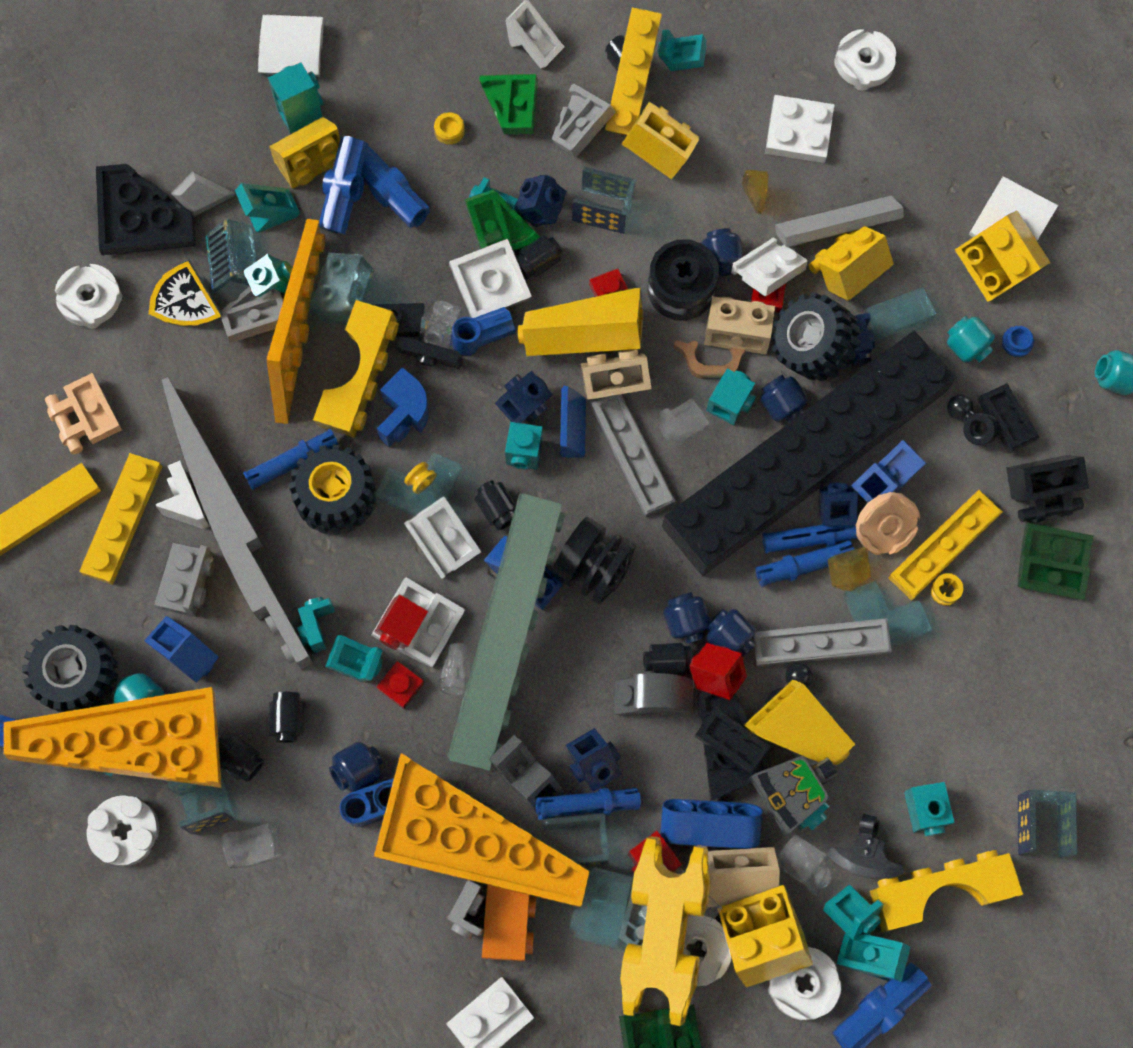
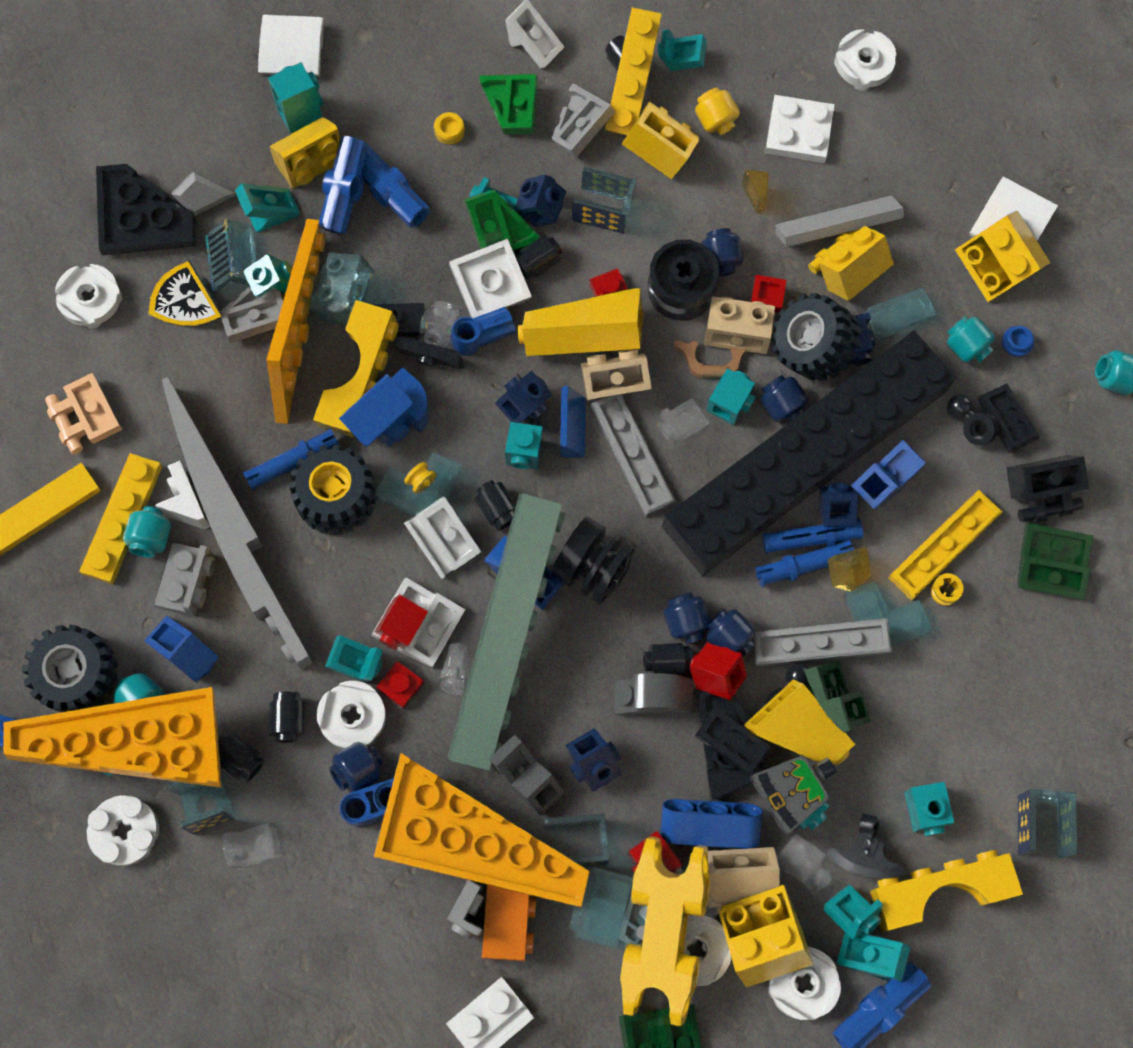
teal bracket [297,597,335,653] -> none
blue pin [535,788,641,820] -> none
white plate [731,237,808,296] -> none
light nougat tile [856,492,920,555] -> none
none -> teal head [123,507,171,558]
none -> white plate [317,681,386,749]
none -> blue slope [339,374,413,447]
none -> yellow head [695,87,740,136]
none -> dark green slope [804,661,871,732]

